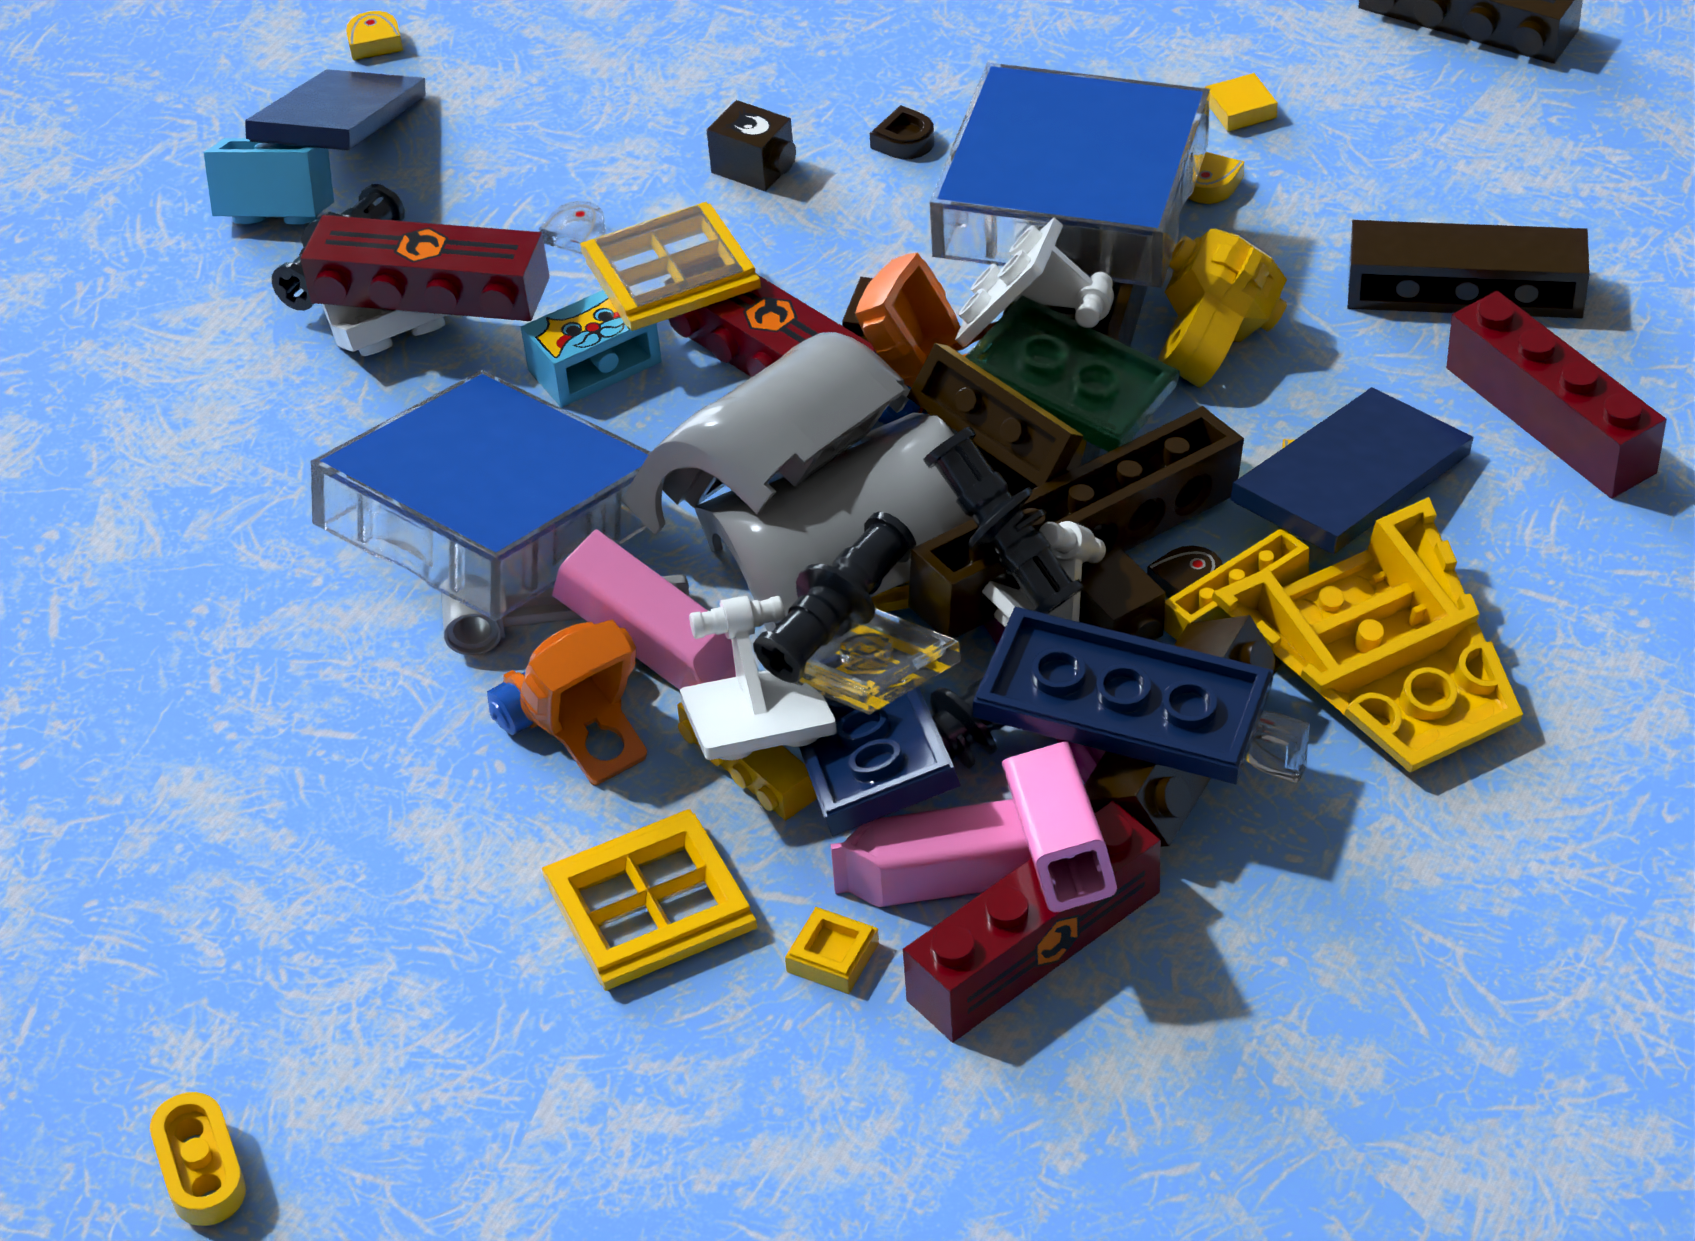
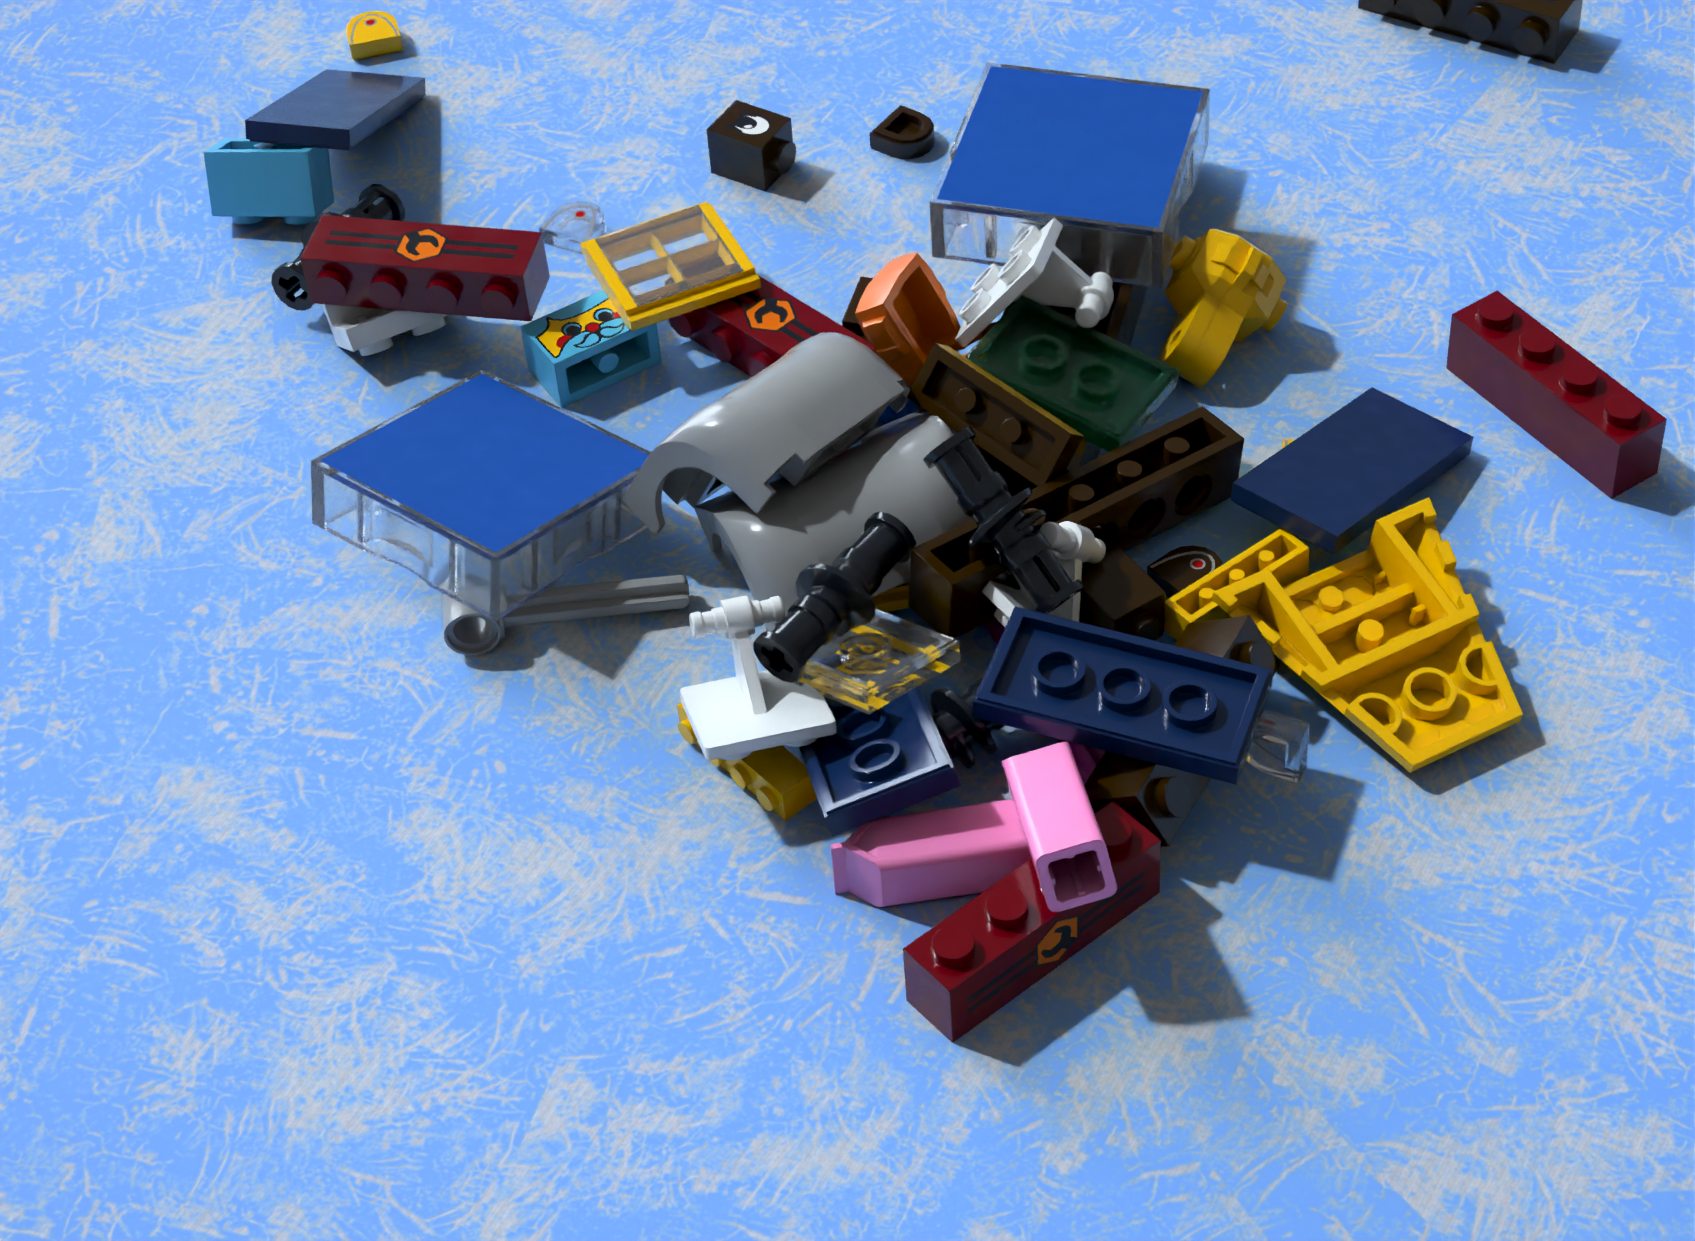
yellow plate [150,1092,246,1226] -> none
orange piece [487,619,647,785] -> none
yellow piece [542,809,757,991] -> none
bright pink piece [552,529,736,690] -> none
yellow tile [785,907,879,994] -> none
yellow tile [1180,149,1245,204] -> none
yellow tile [1205,73,1278,132] -> none
dark brown brick [1347,220,1590,319] -> none

